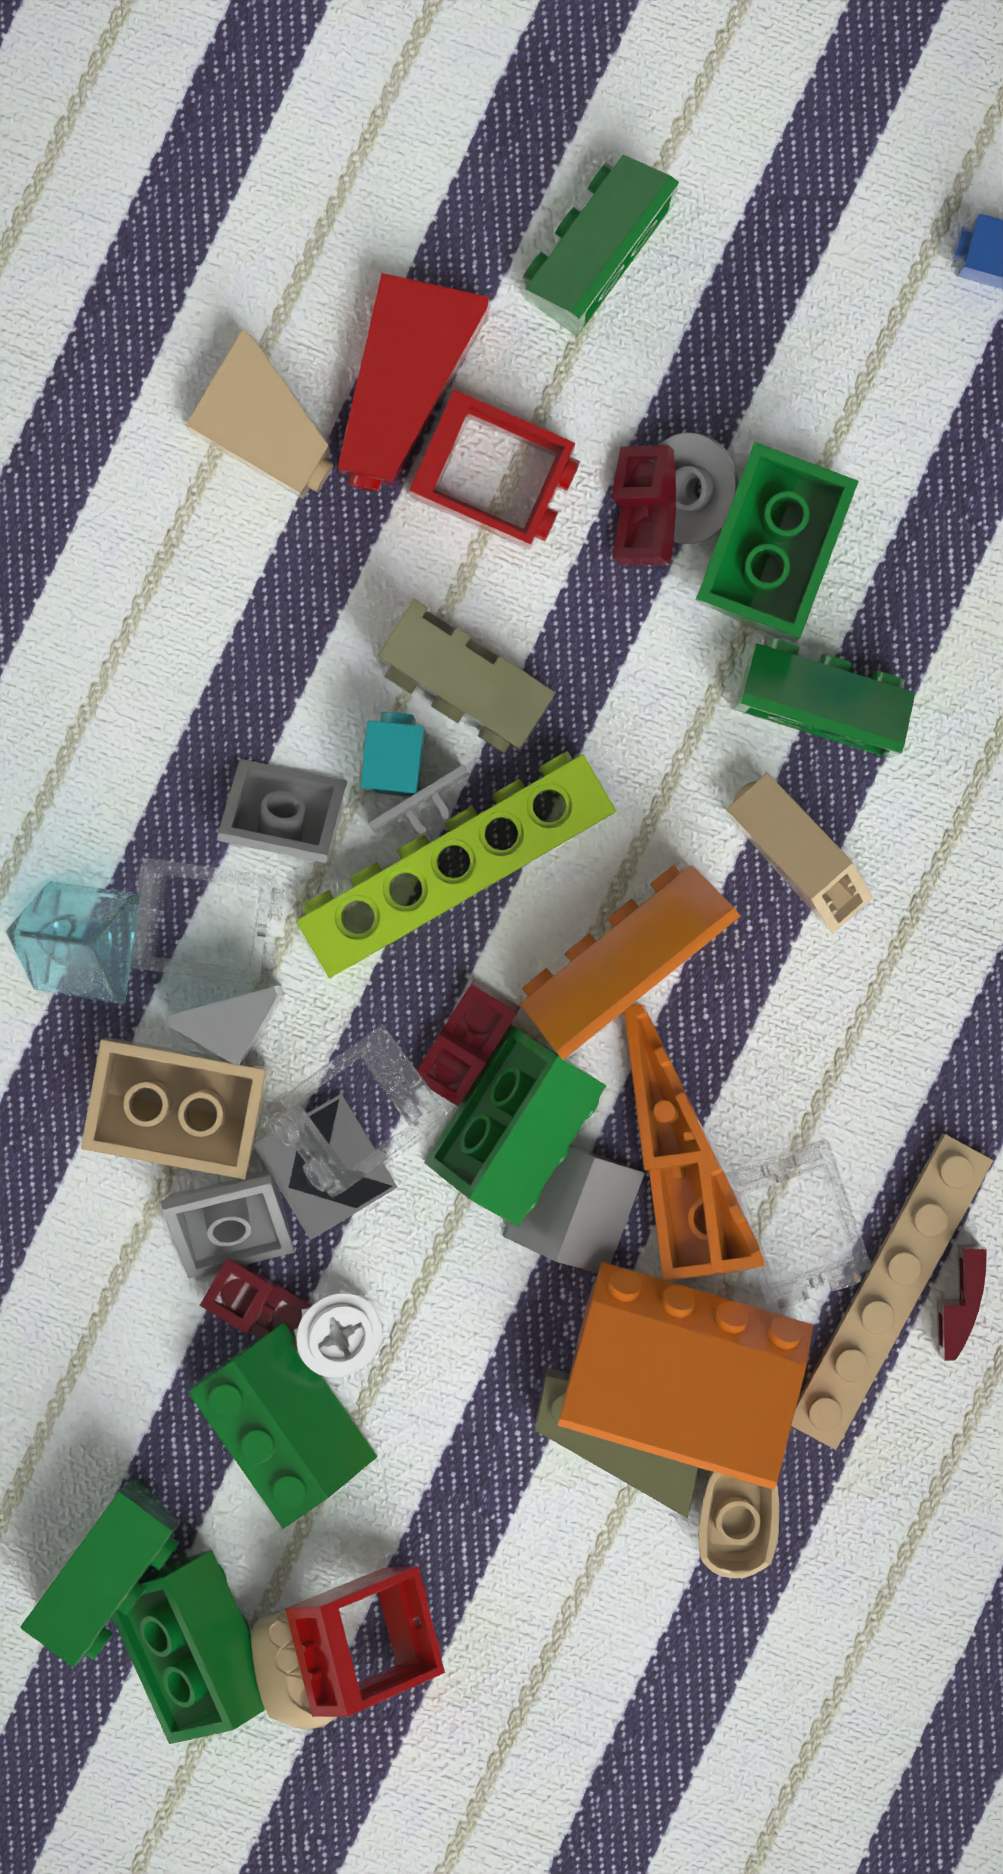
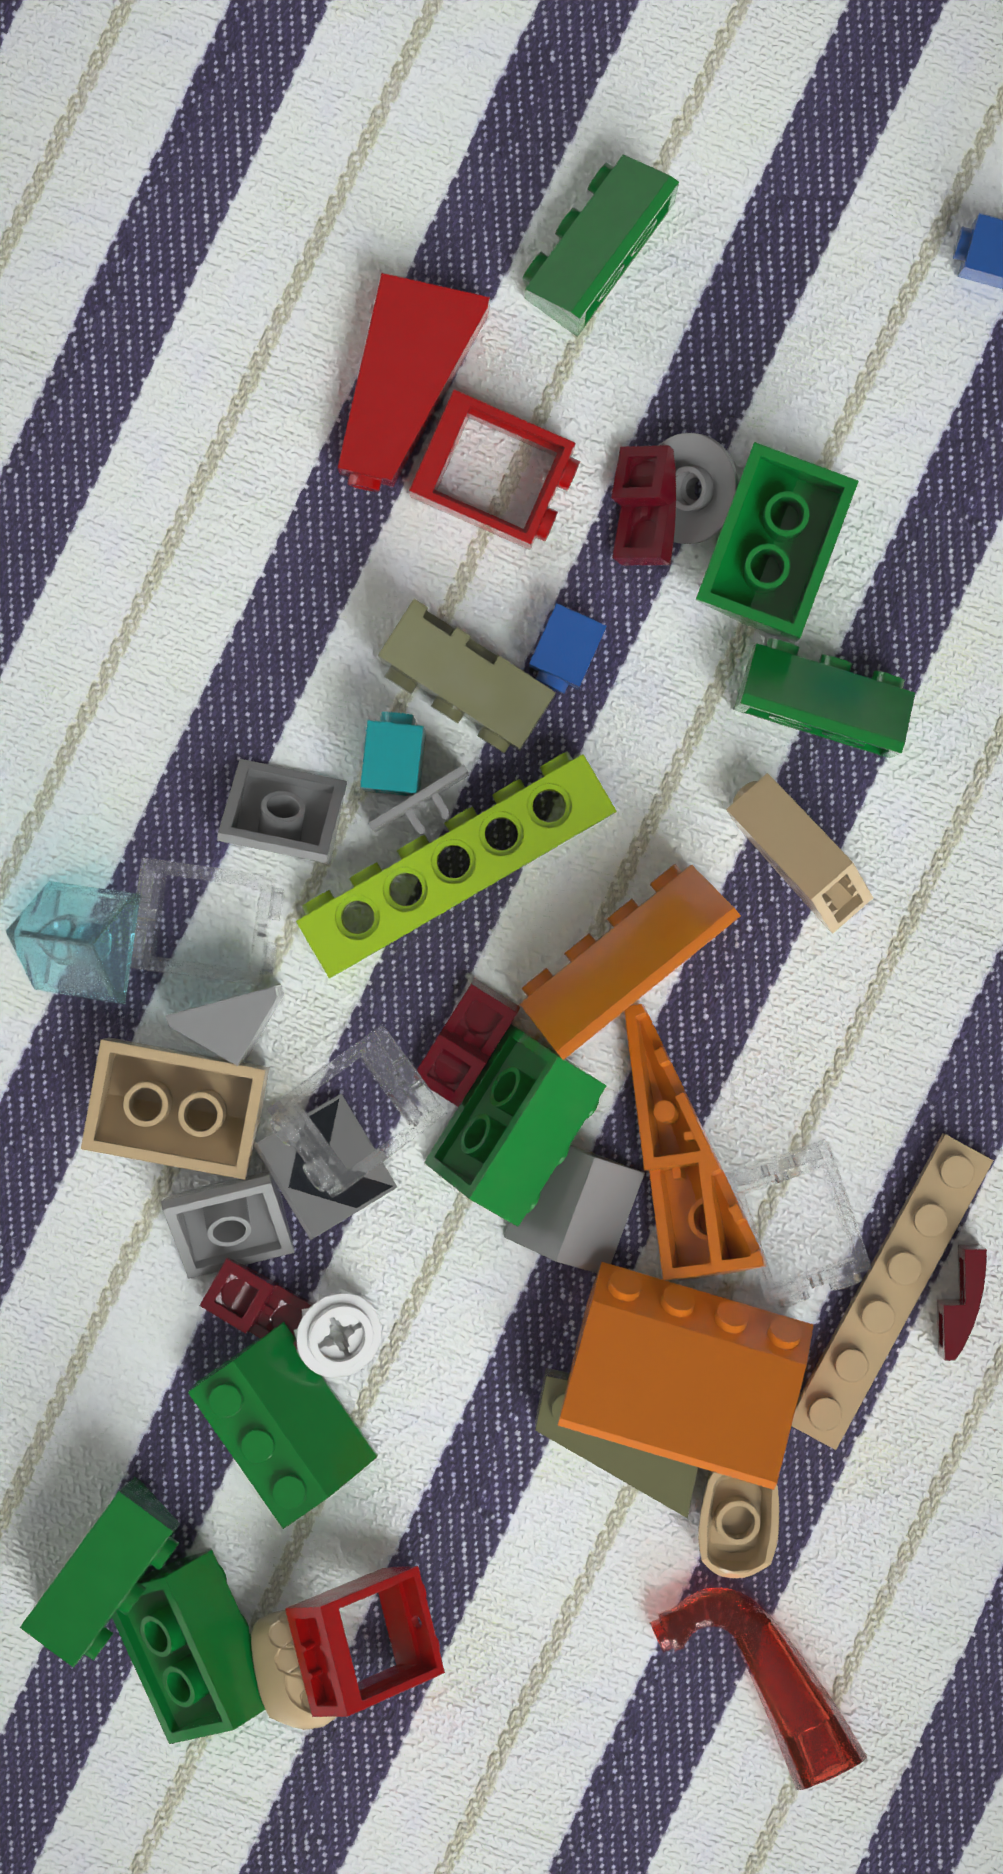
tan slope [186,330,334,499] -> none
none -> blue brick [529,603,607,694]
none -> clear red animal [649,1588,867,1790]

